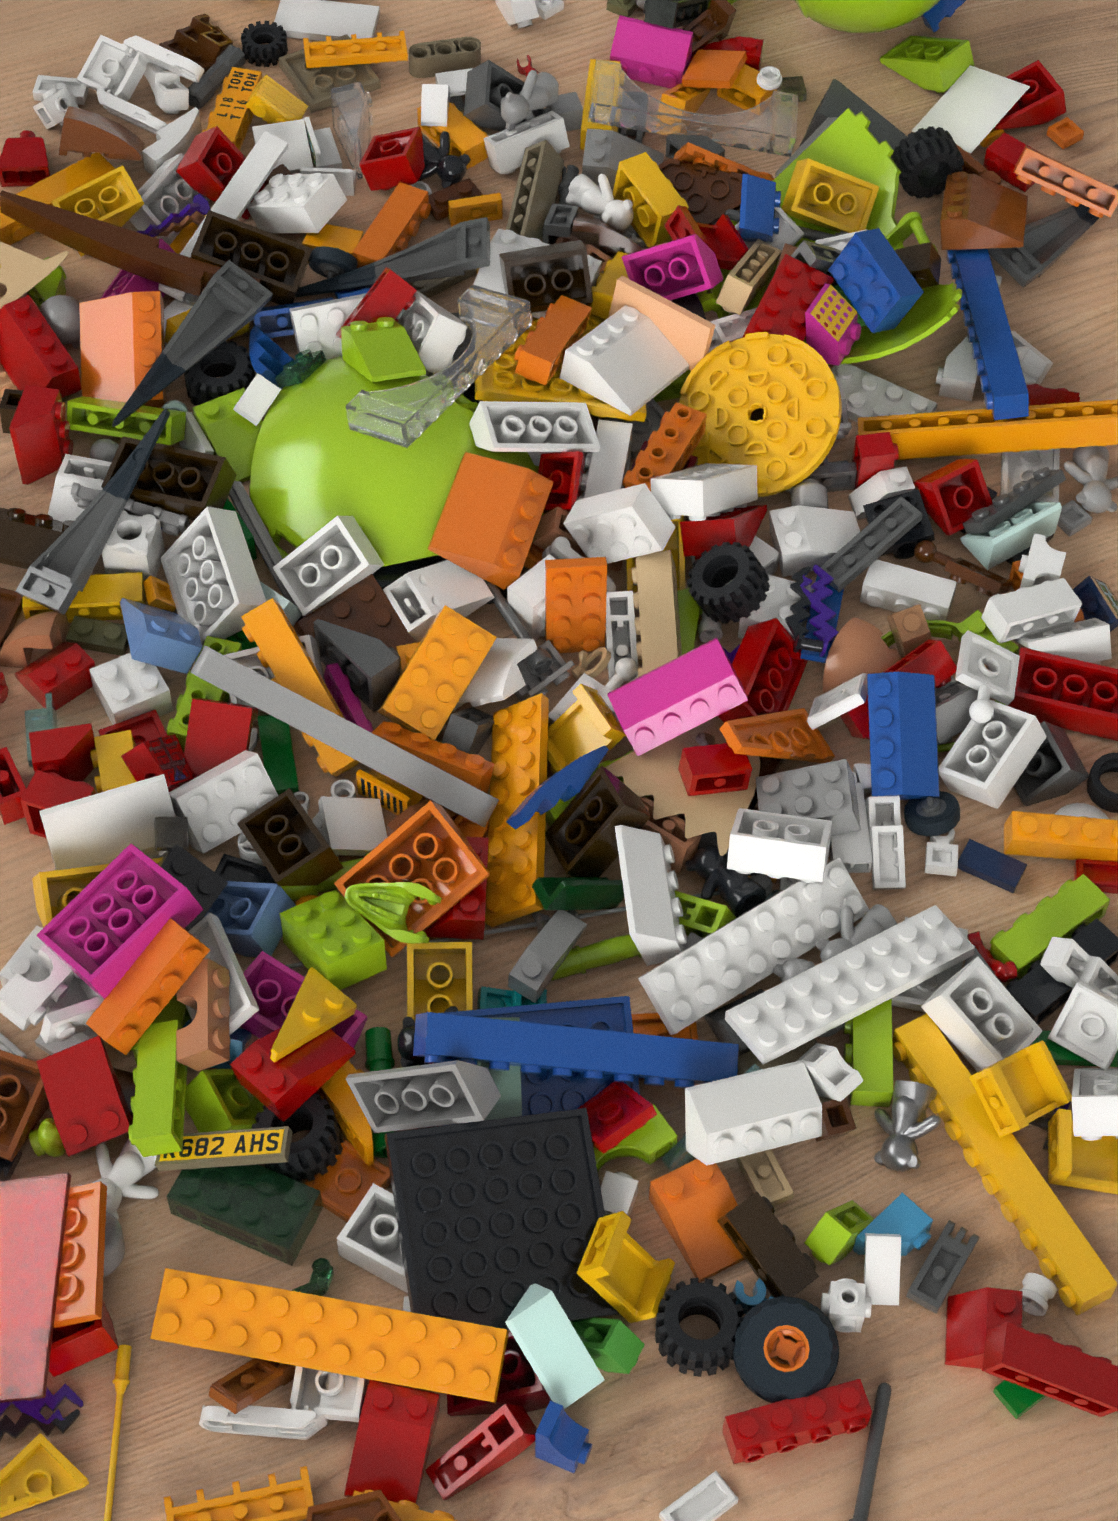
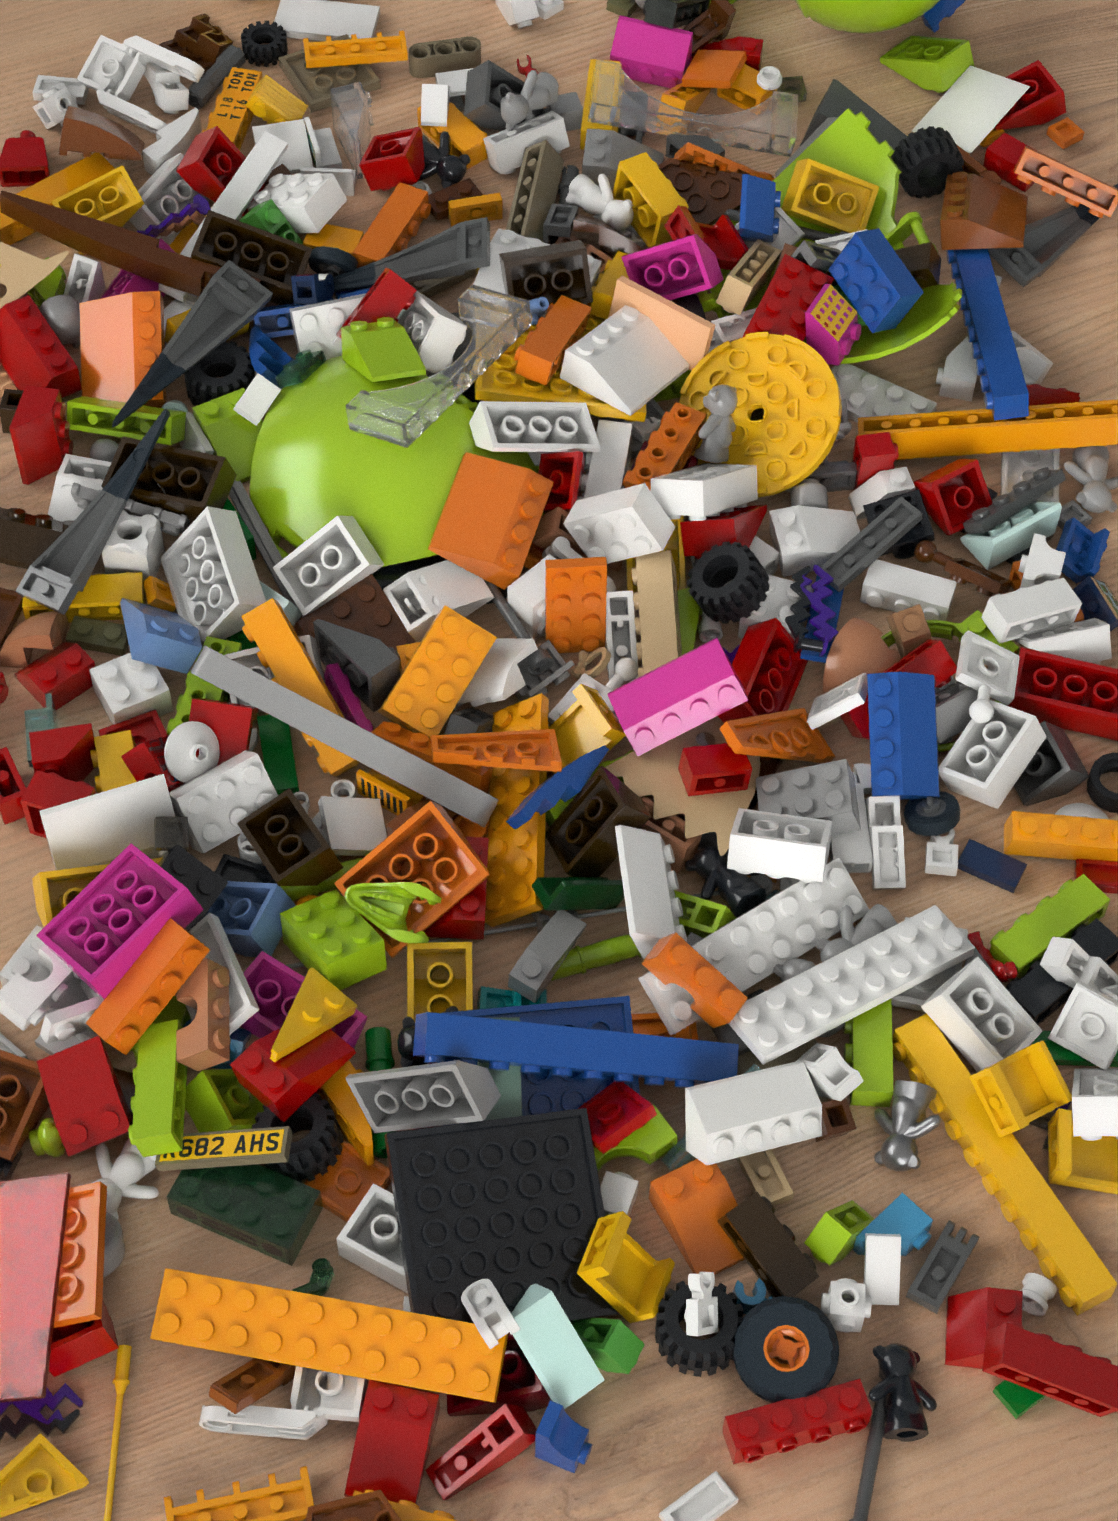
none -> white slope [63,253,106,303]
none -> white dish [164,721,220,783]
none -> bright green slope [239,199,303,244]
none -> dark blue leg [291,274,334,304]
none -> orange wing [431,729,562,772]
none -> white plate [461,1279,520,1349]
none -> medium blue arm [524,297,549,325]
none -> white tile [623,417,661,443]
none -> orange arch [641,932,748,1028]
none -> white plate [684,1271,718,1336]
none -> light grey piece [694,384,738,463]
none -> black piece [868,1343,937,1442]
none -> blue bracket [1056,517,1110,584]

